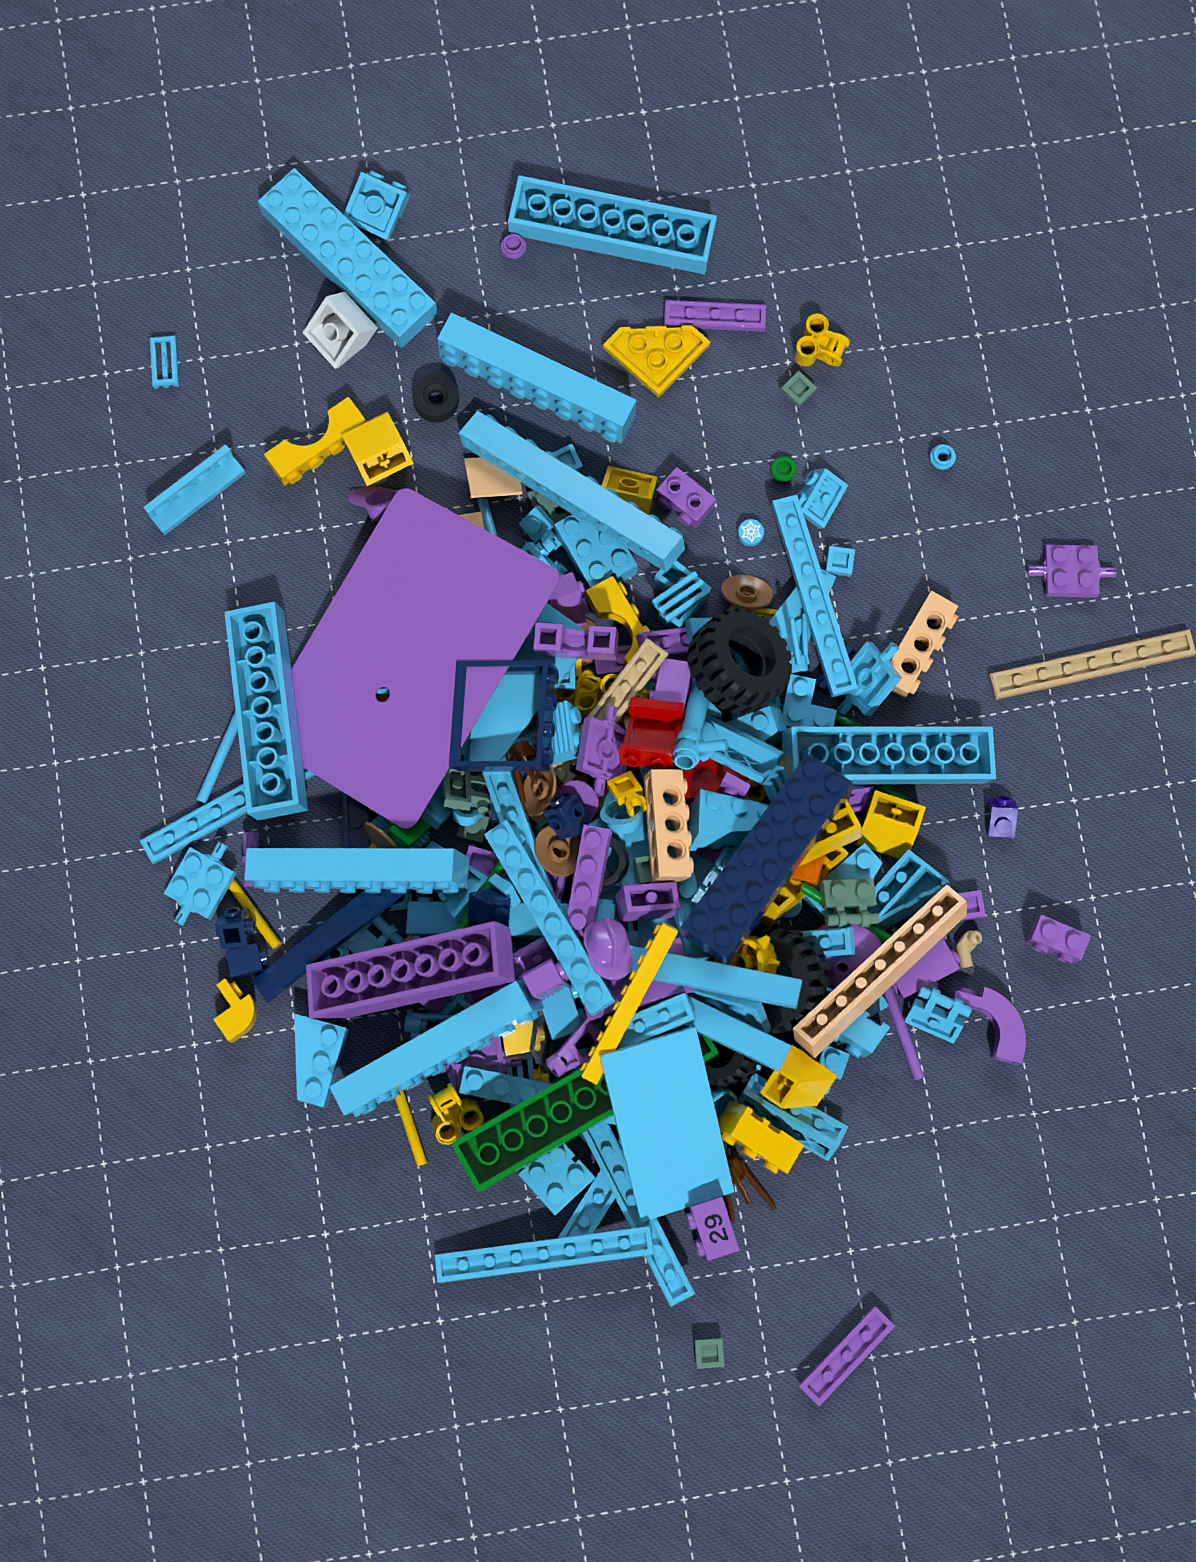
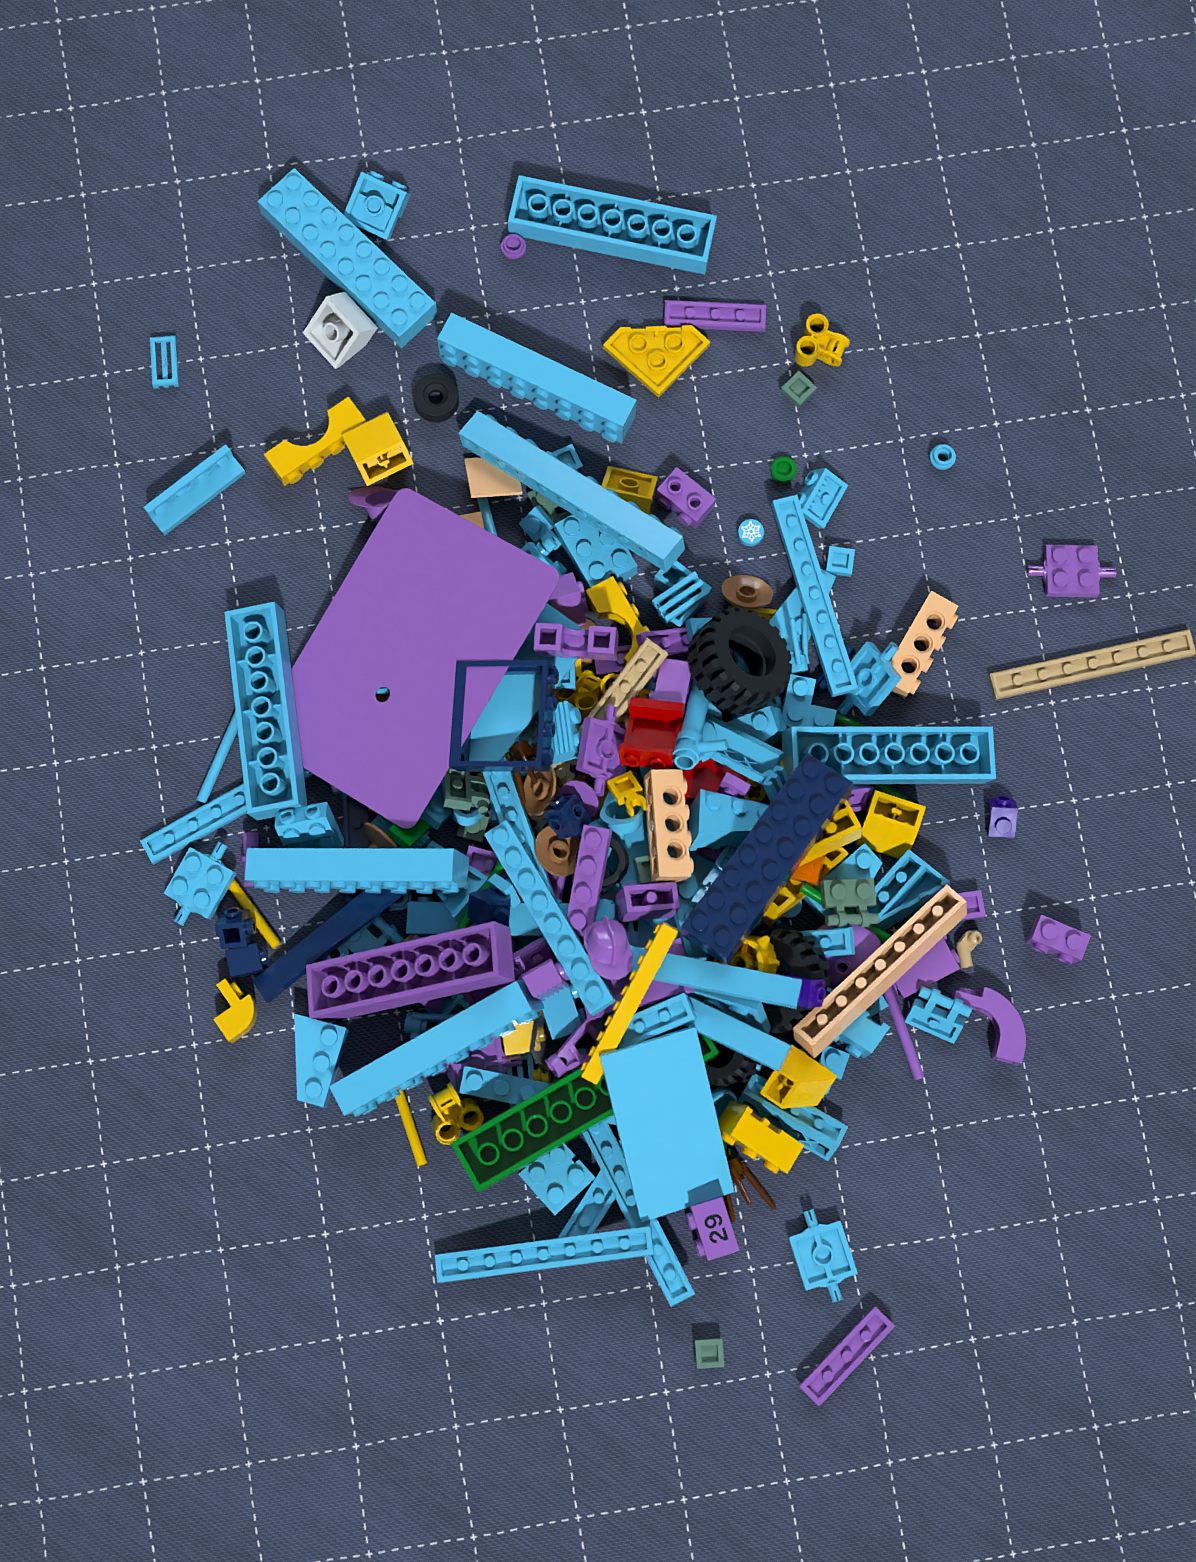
none -> medium azure plate [274,802,344,848]
none -> dark purple bracket [783,975,826,1008]
none -> medium azure plate [788,1209,858,1303]

